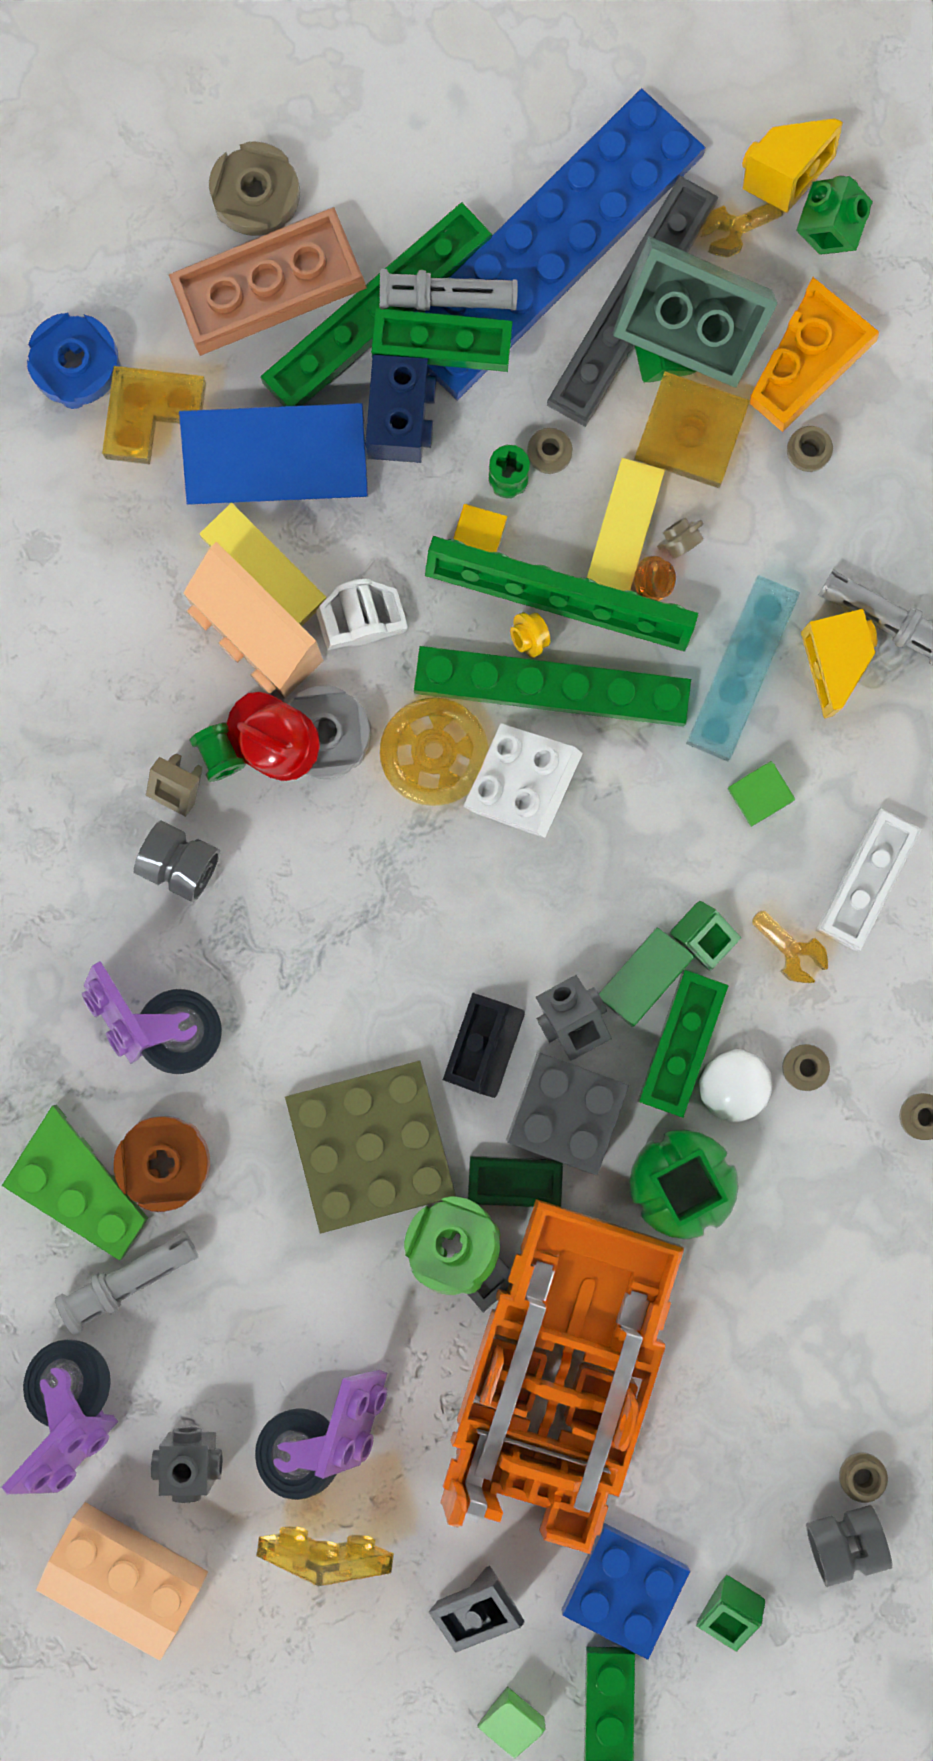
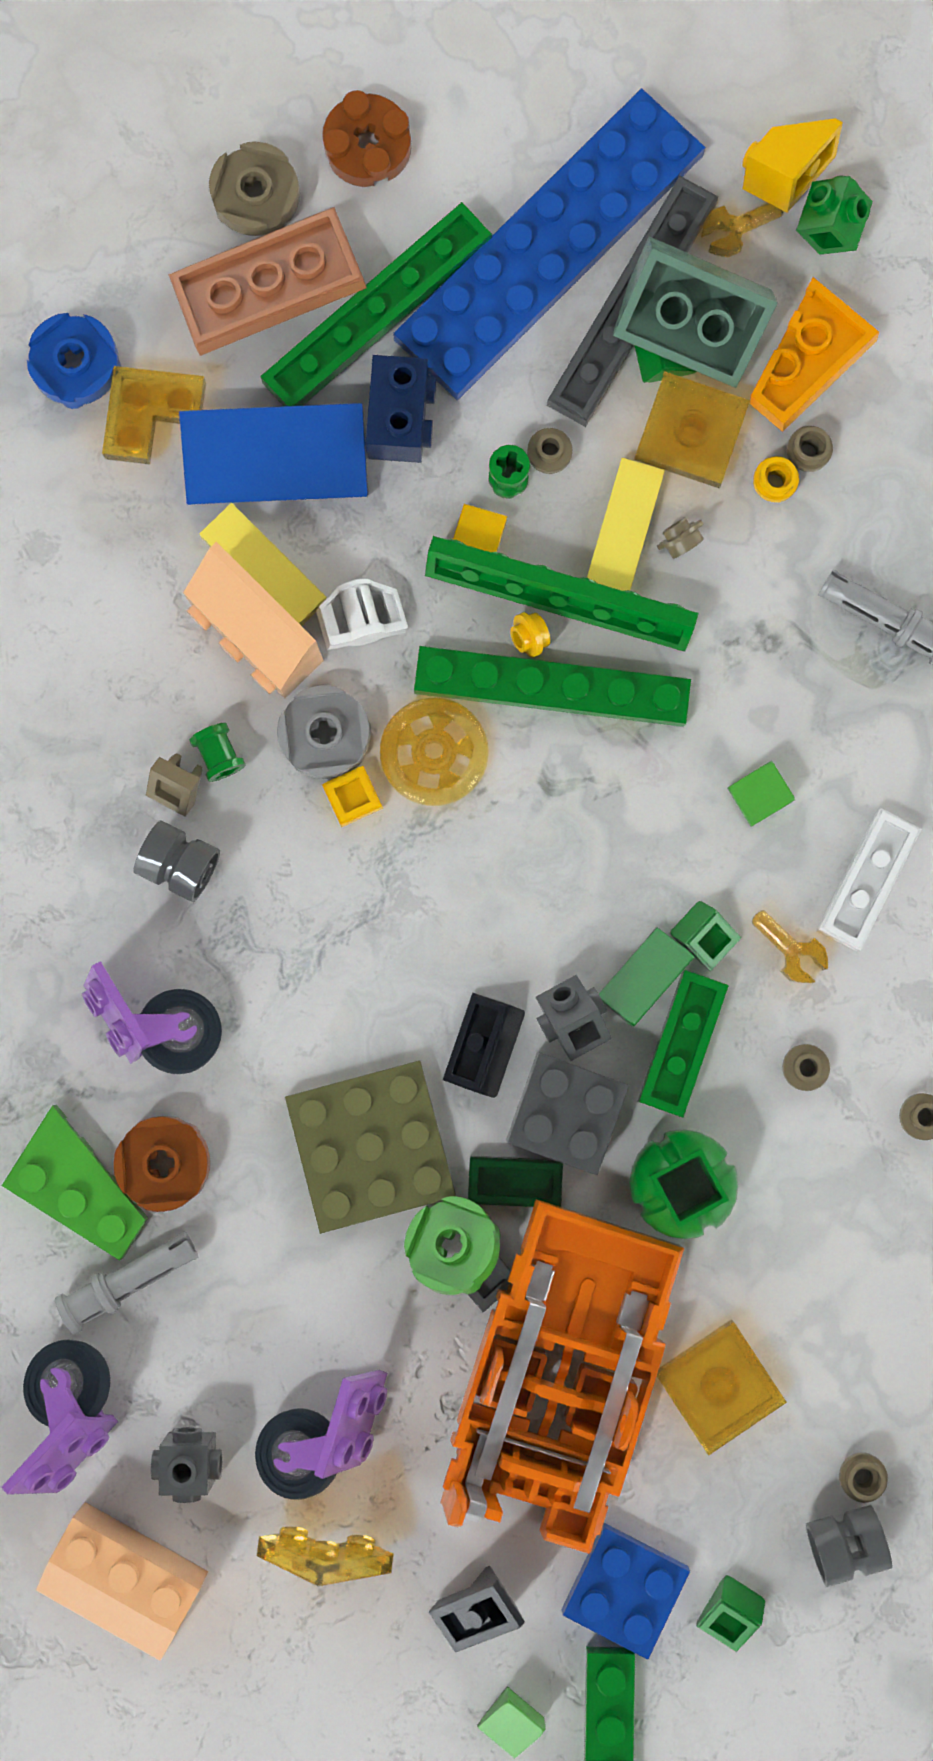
red piece [227,691,320,781] -> none
green plate [371,308,513,372] -> none
light grey pin [380,269,518,313] -> none
white plate [464,724,583,838] -> none
clear orange plate [634,556,676,601] -> none
clear light blue plate [686,575,800,762] -> none
white hair [699,1049,772,1122] -> none
yellow slope [801,609,878,719] -> none
none -> dark orange plate [322,90,411,187]
none -> yellow tile [322,765,383,827]
none -> clear yellow plate [657,1319,787,1456]
none -> yellow plate [753,456,799,502]

